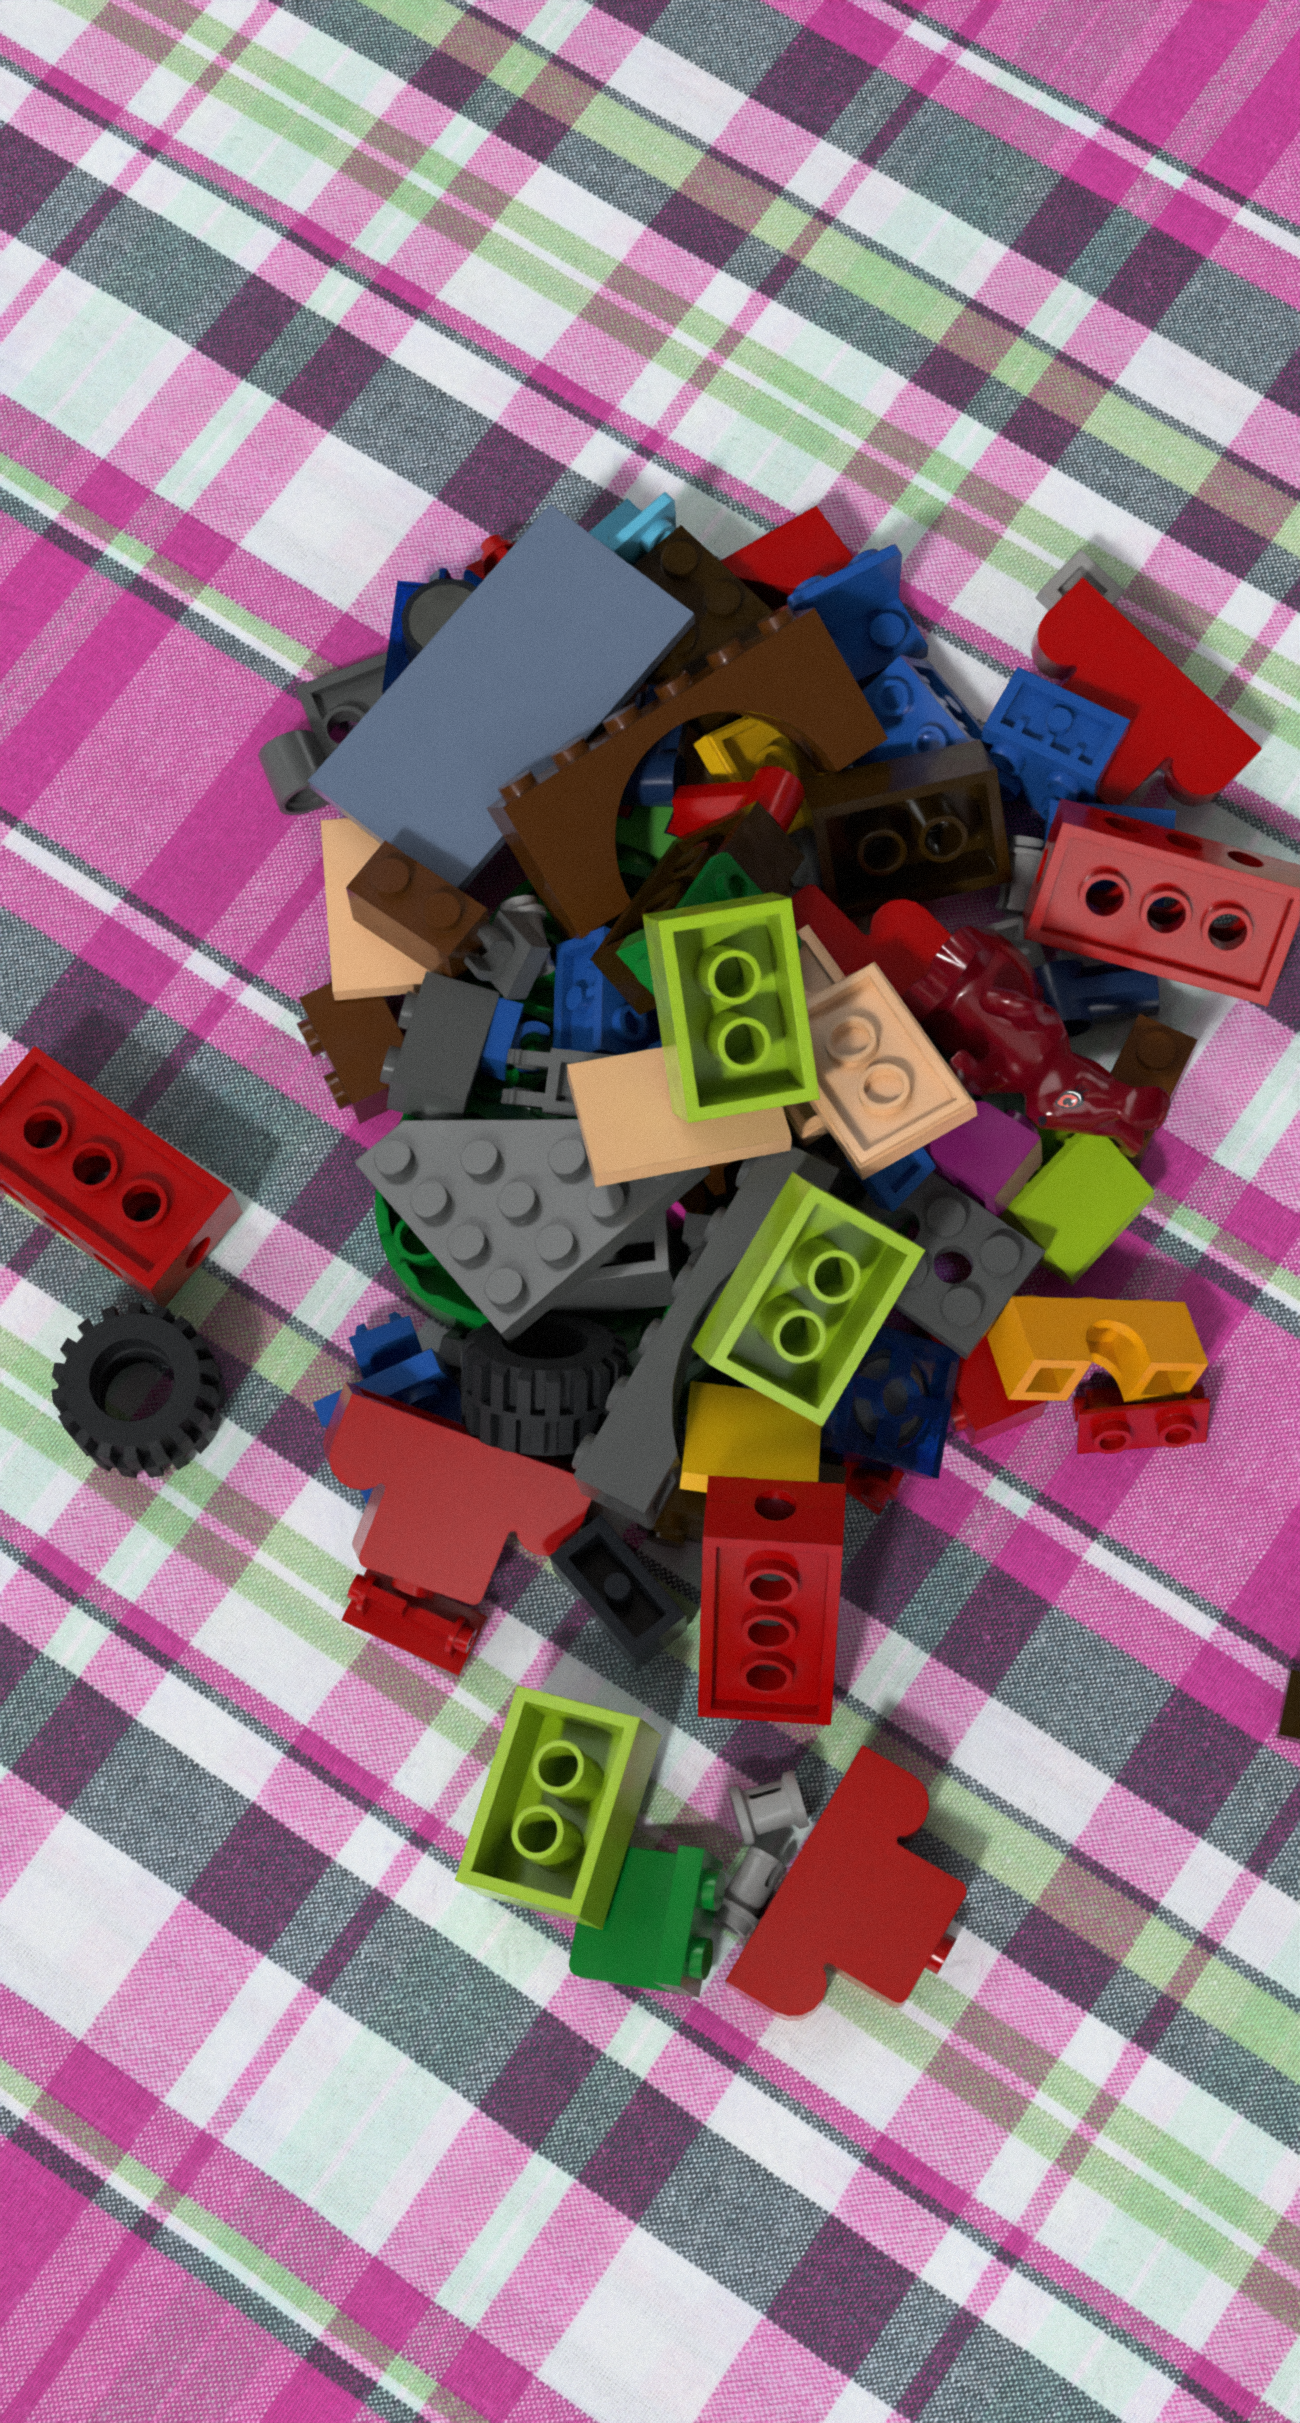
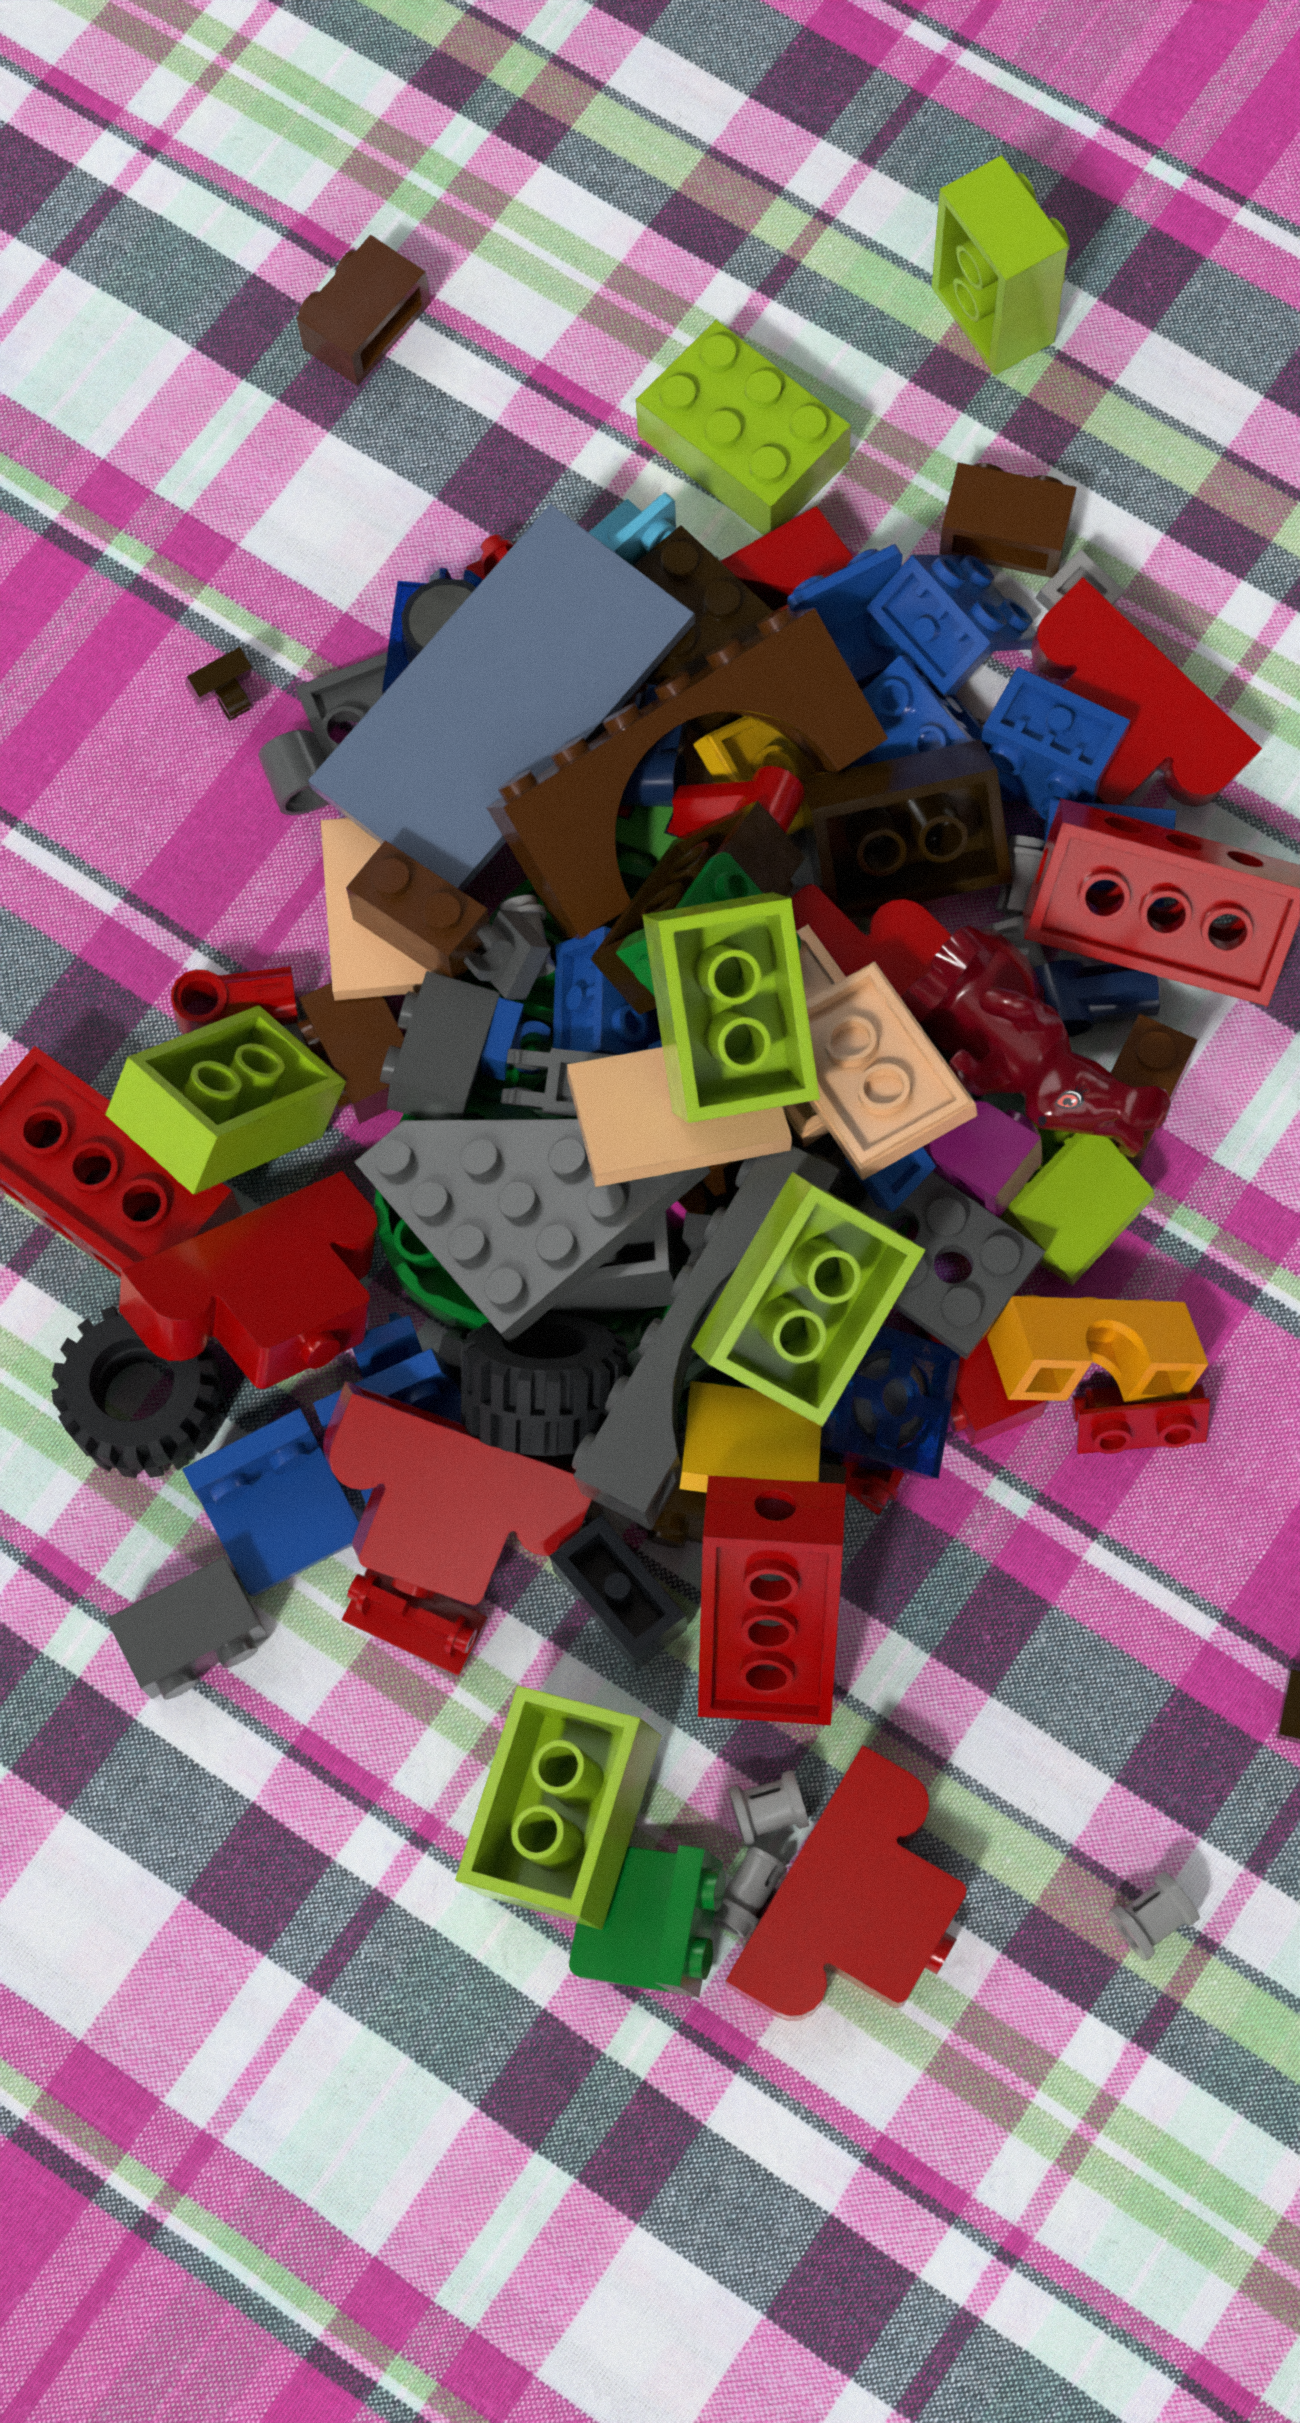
none -> lime brick [105,1005,346,1195]
none -> dark grey brick [106,1556,268,1700]
none -> red brick [119,1171,377,1389]
none -> red piece [171,966,298,1035]
none -> blue bracket [182,1408,359,1597]
none -> dark brown tile [185,647,252,722]
none -> reddish brown brick [296,234,431,386]
none -> lime brick [635,320,851,536]
none -> blue bracket [866,554,1036,696]
none -> lime brick [931,155,1070,375]
none -> reddish brown brick [939,462,1077,578]
none -> light grey bush [1108,1871,1200,1961]

